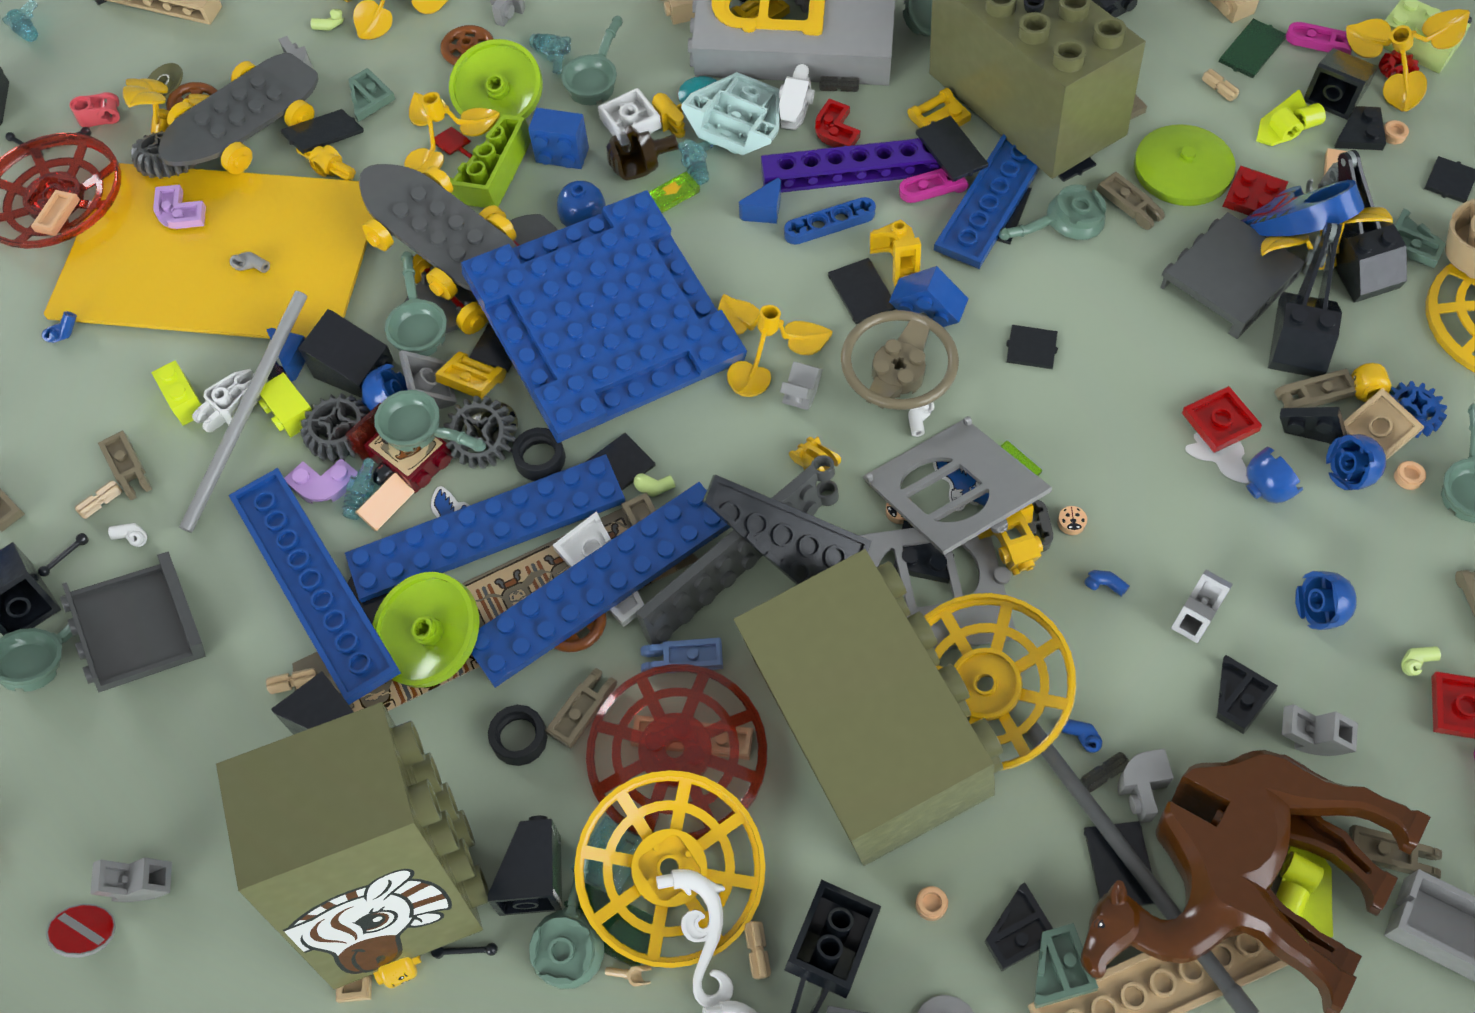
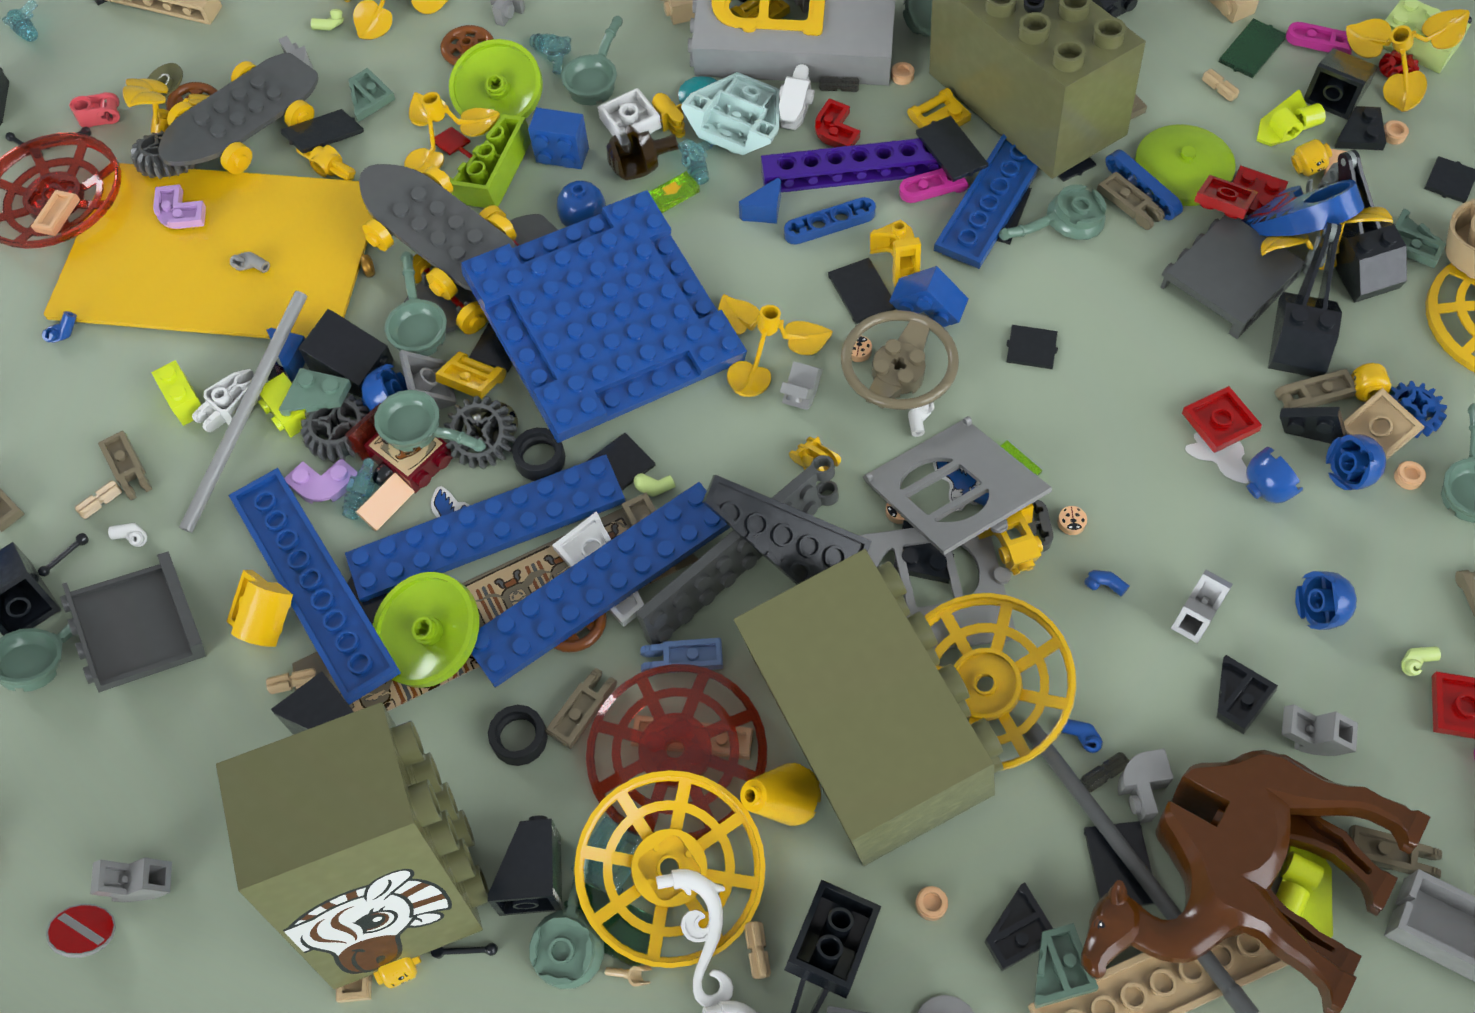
none -> yellow brick [226,570,293,647]
none -> sand green wing [279,368,352,416]
none -> pearl gold piece [361,254,375,277]
none -> yellow cone [740,763,821,826]
none -> light nougat tile [851,336,872,362]
none -> light nougat tile [891,62,915,85]
none -> blue beam [1105,149,1183,221]
none -> red plate [1194,175,1258,219]
none -> yellow head [1291,139,1332,177]

